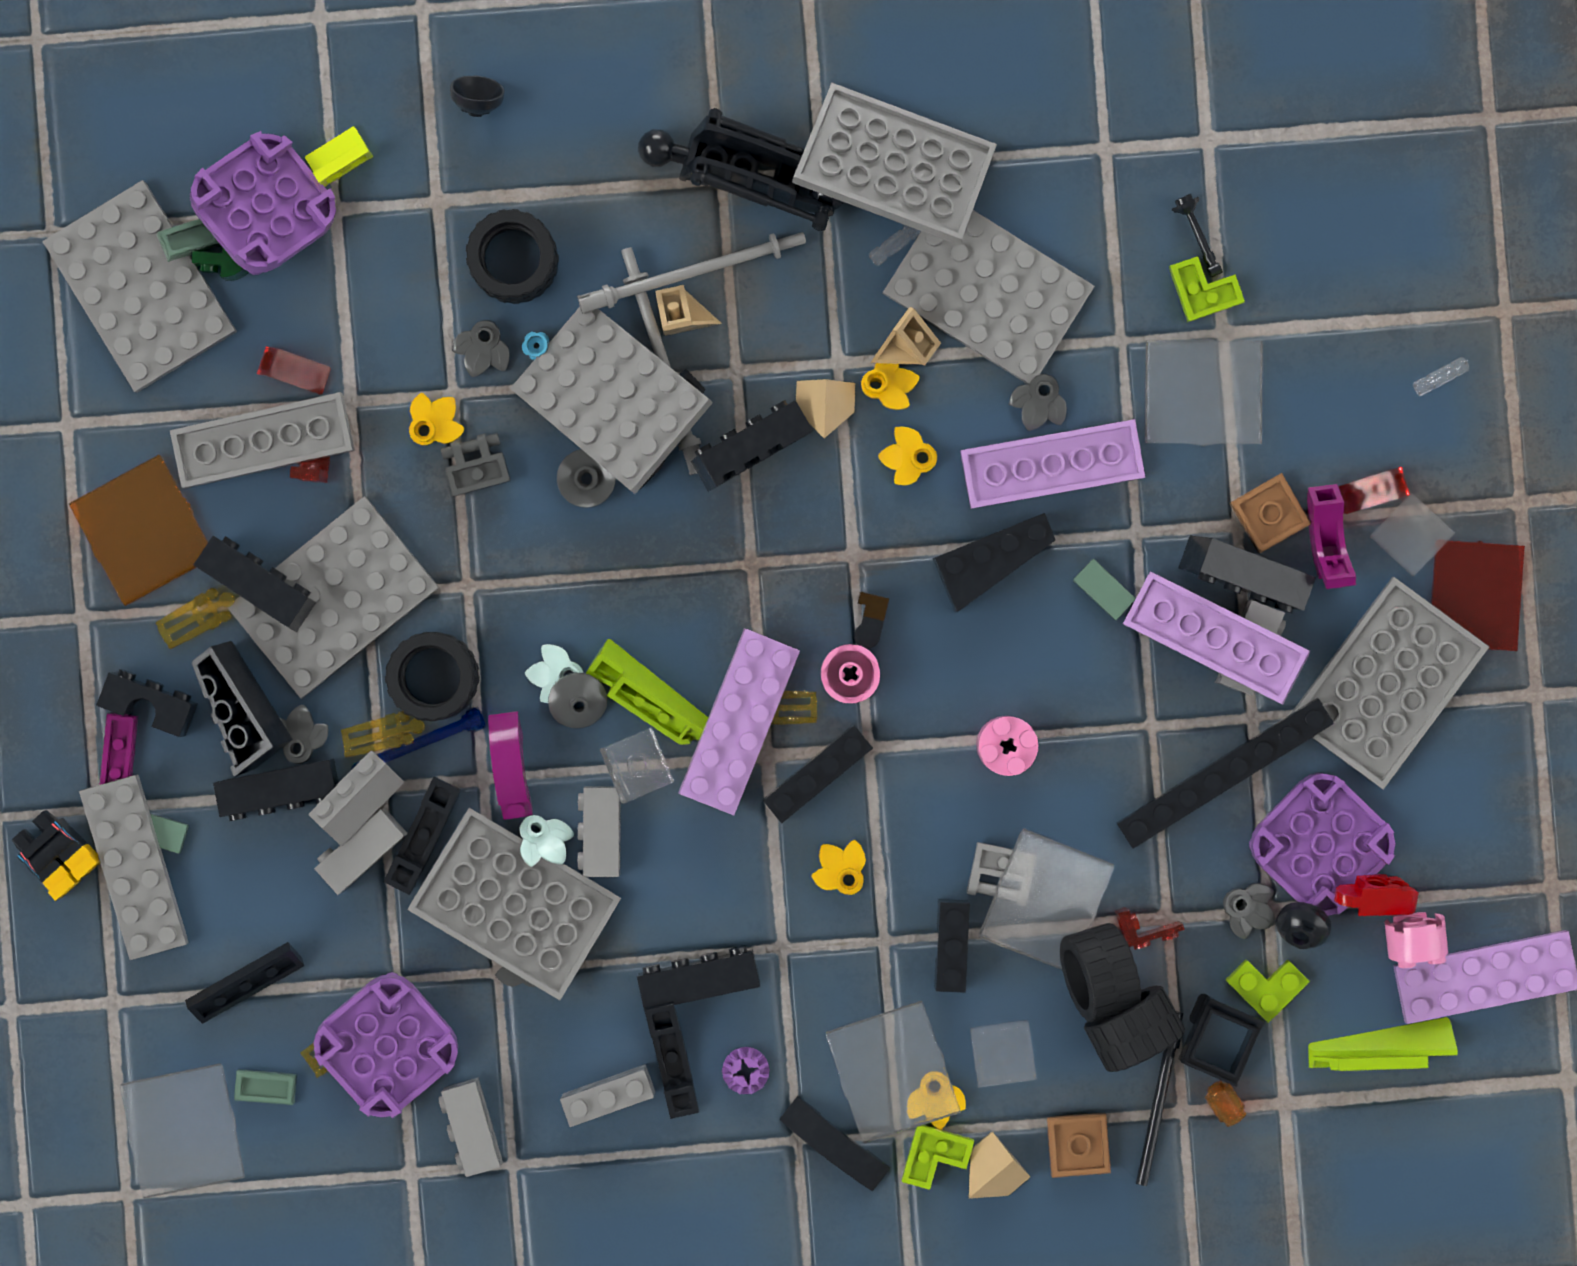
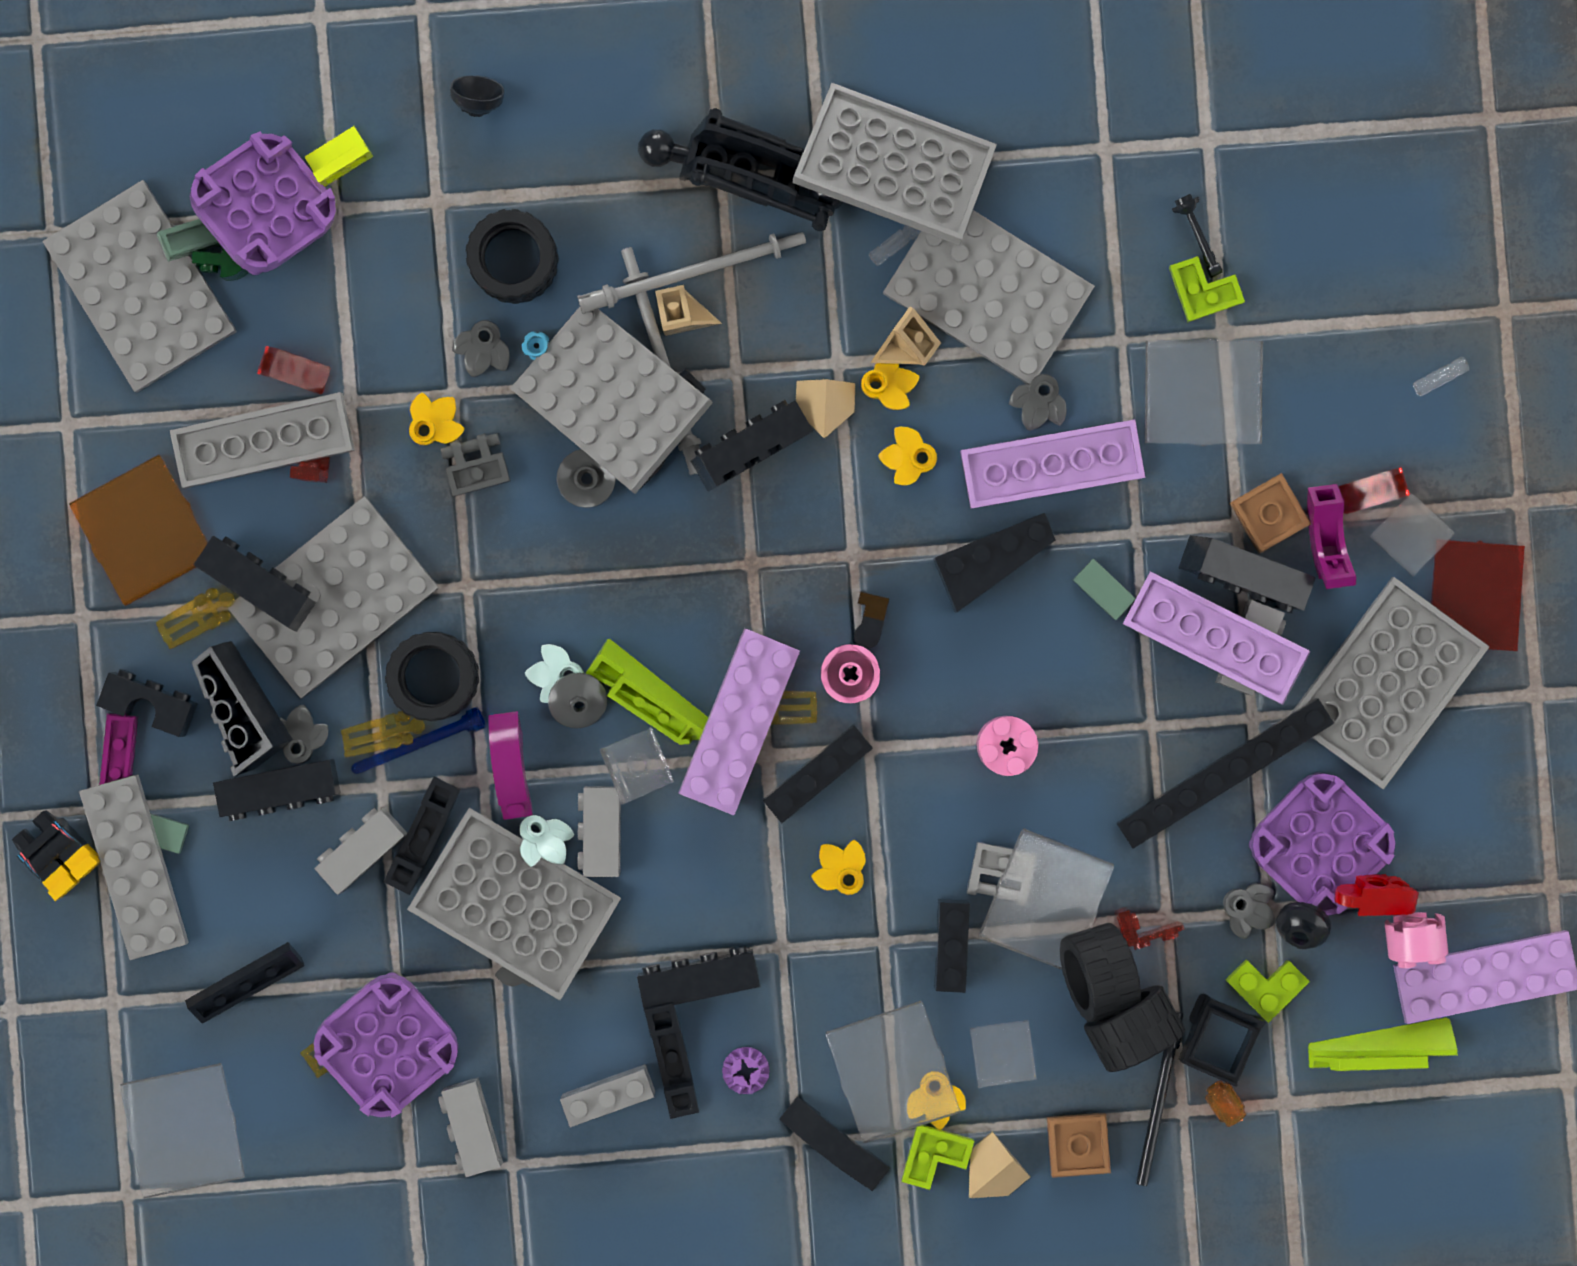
sand green tile [234,1069,297,1105] -> none
light grey brick [308,750,404,846] -> none

